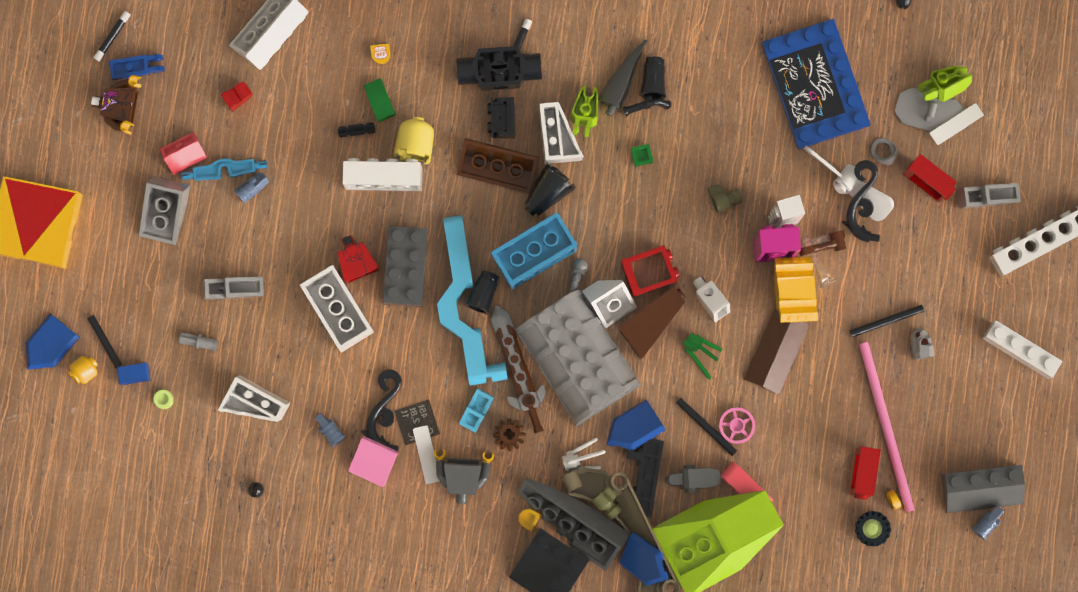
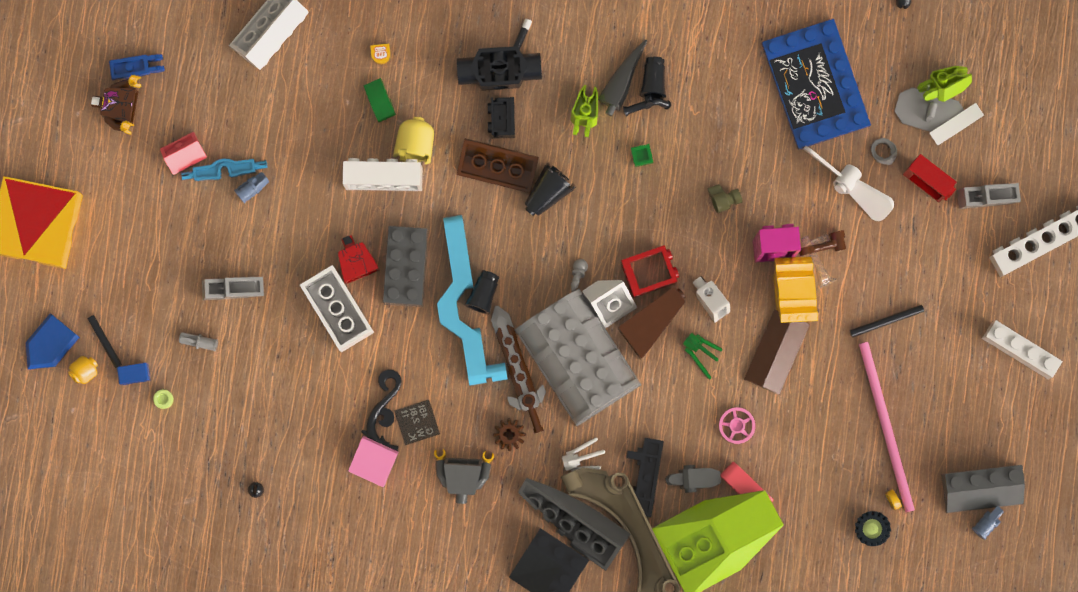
black bar [93,11,131,62] -> none
light grey slope [139,176,190,245] -> none
white wedge [218,375,290,422] -> none
red leg [221,81,253,112] -> none
sand blue hinge [315,413,346,448] -> none
black axle [338,122,375,137] -> none
white sticker [413,425,439,484] -> none
medium azure slope [459,388,495,433] -> none
dark azure brick [491,212,578,290] -> none
yellow tile [518,509,541,532] -> none
white wedge [538,102,584,164] -> none
olive piece [591,487,622,520] -> none
blue tile [606,400,666,450] -> none
blue tile [619,532,669,586] -> none
black bar [676,398,737,456] -> none
white brick [768,195,805,229] -> none
black plant [842,160,880,242] -> none
red window [849,446,881,500] -> none
light grey rock [910,328,935,360] -> none

